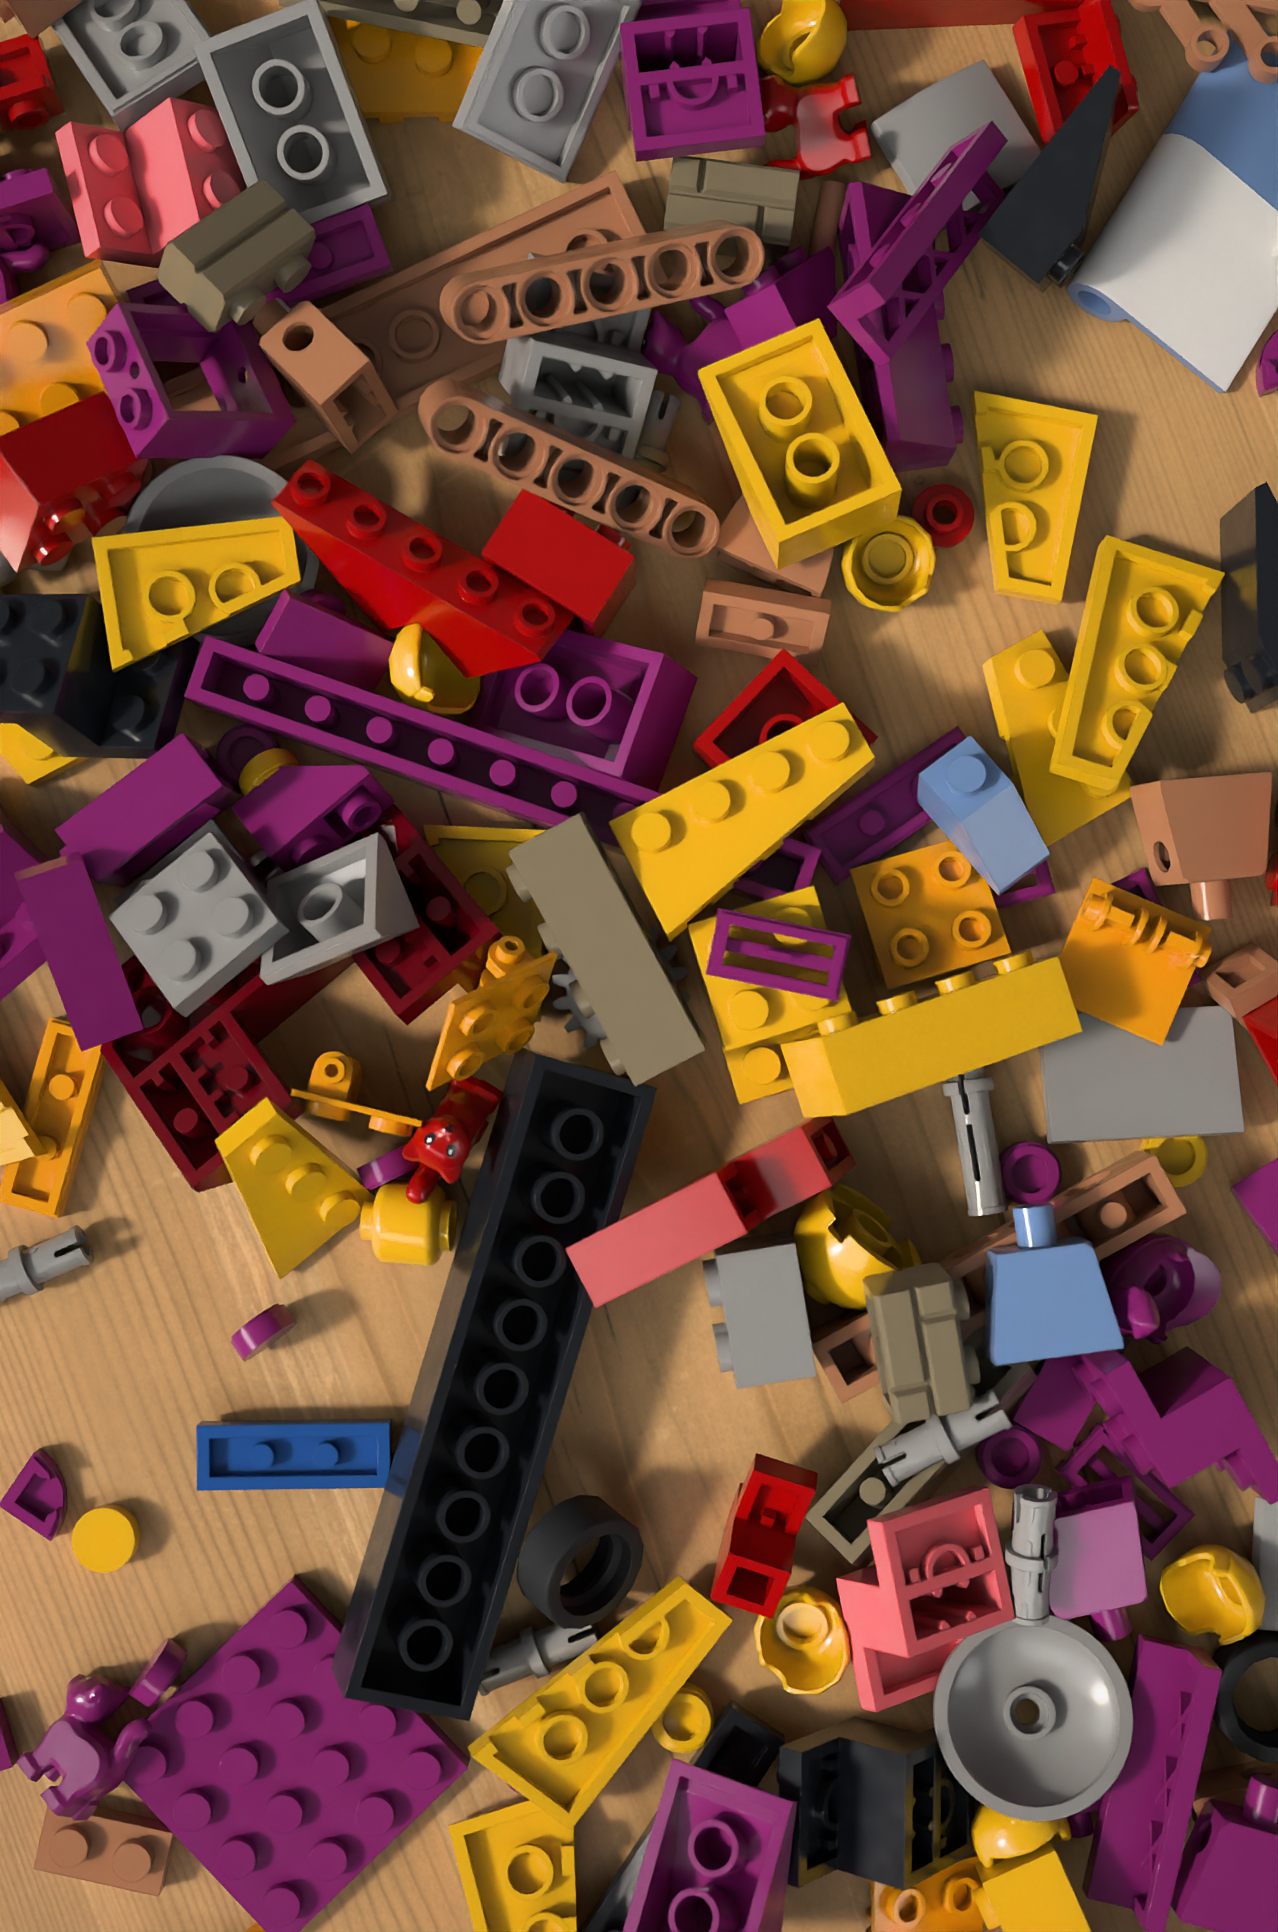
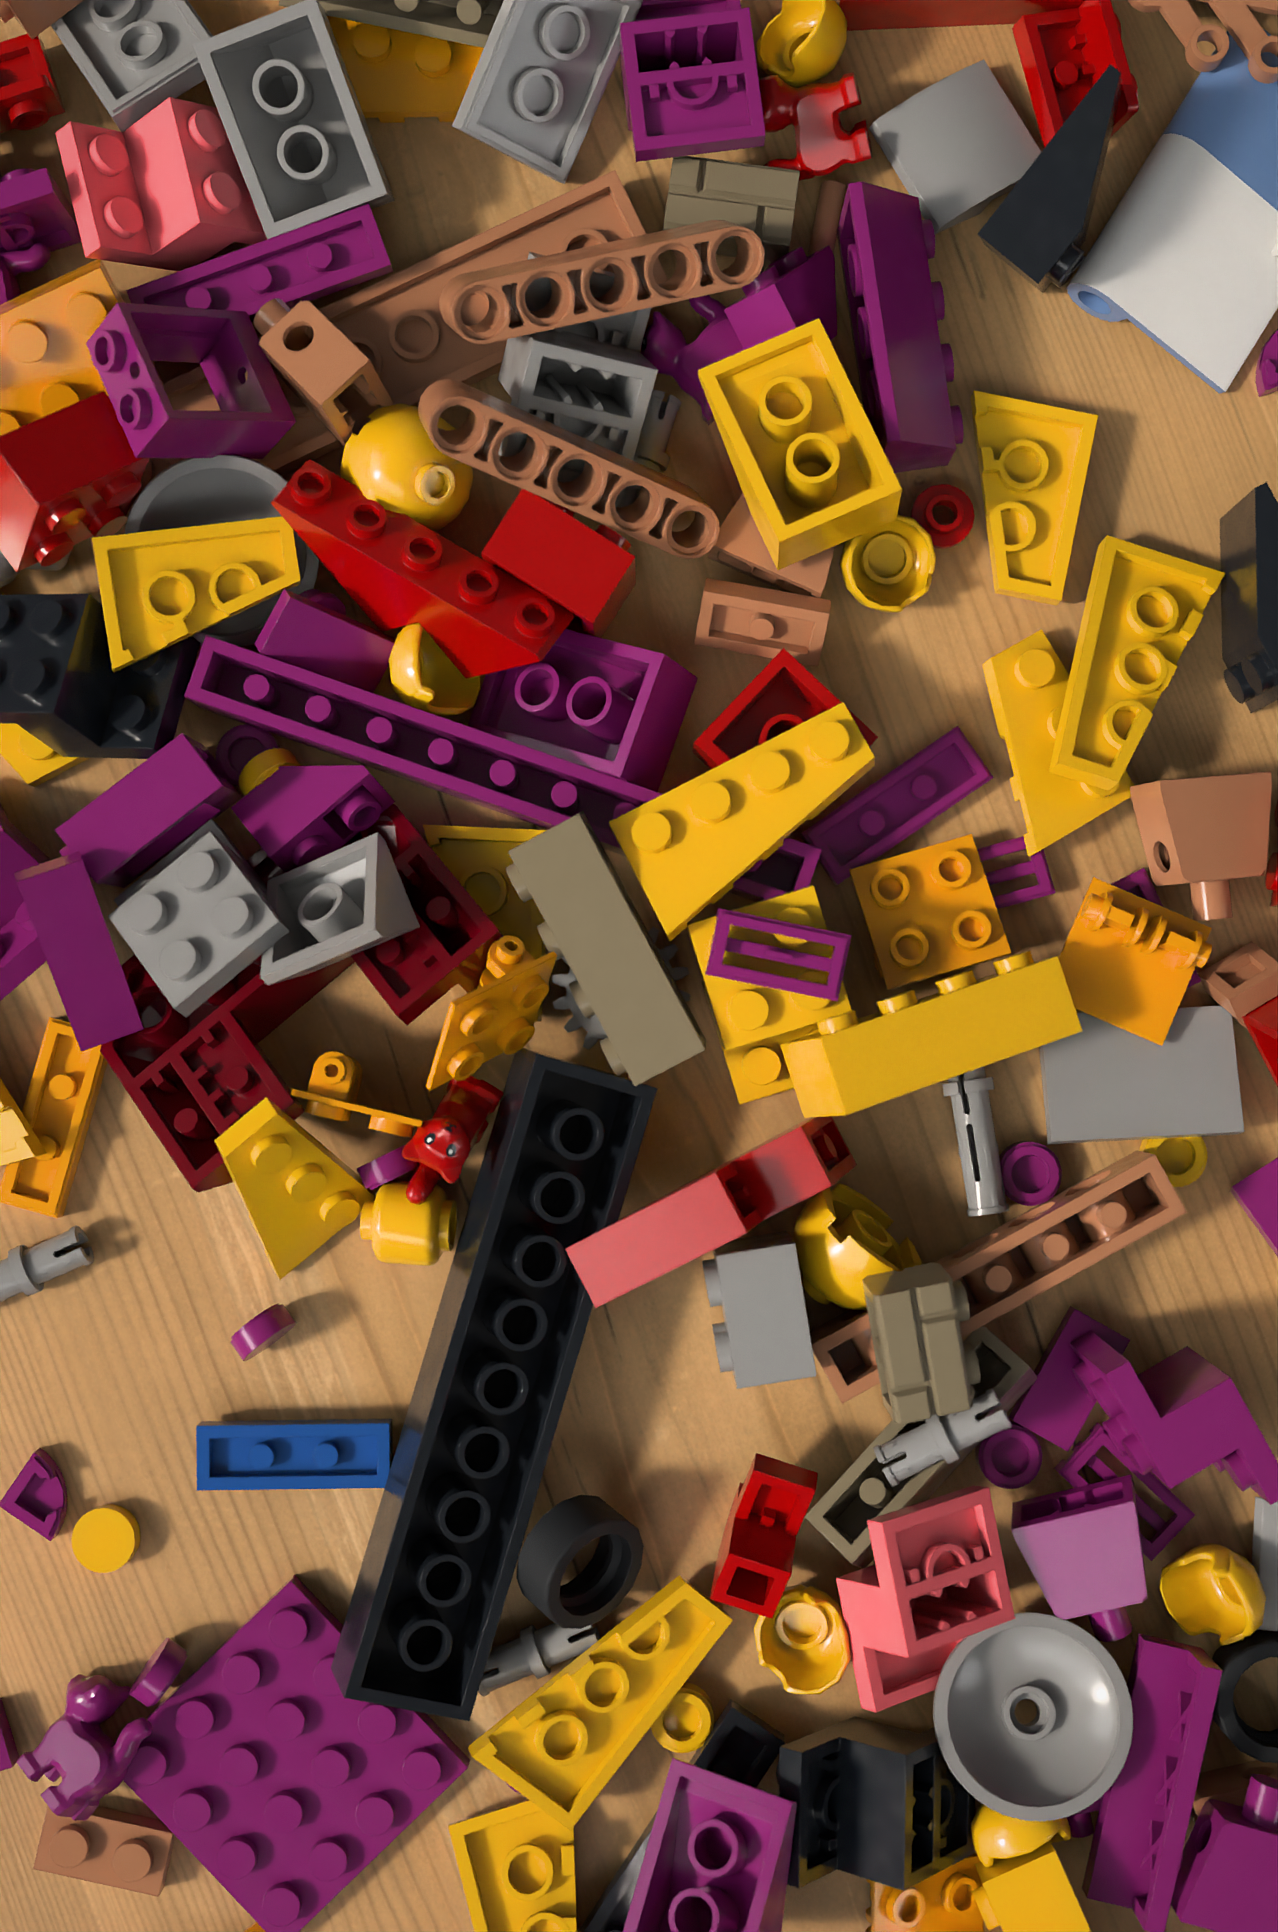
dark tan brick [157,179,316,333] -> none
magenta fence [827,120,1008,367] -> none
medium blue slope [917,735,1050,896] -> none
medium blue torso [984,1202,1124,1366] -> none
light grey pin [1005,1484,1059,1627] -> none
magenta piece [1099,1233,1222,1344] -> none
none -> yellow cylinder [340,403,473,532]

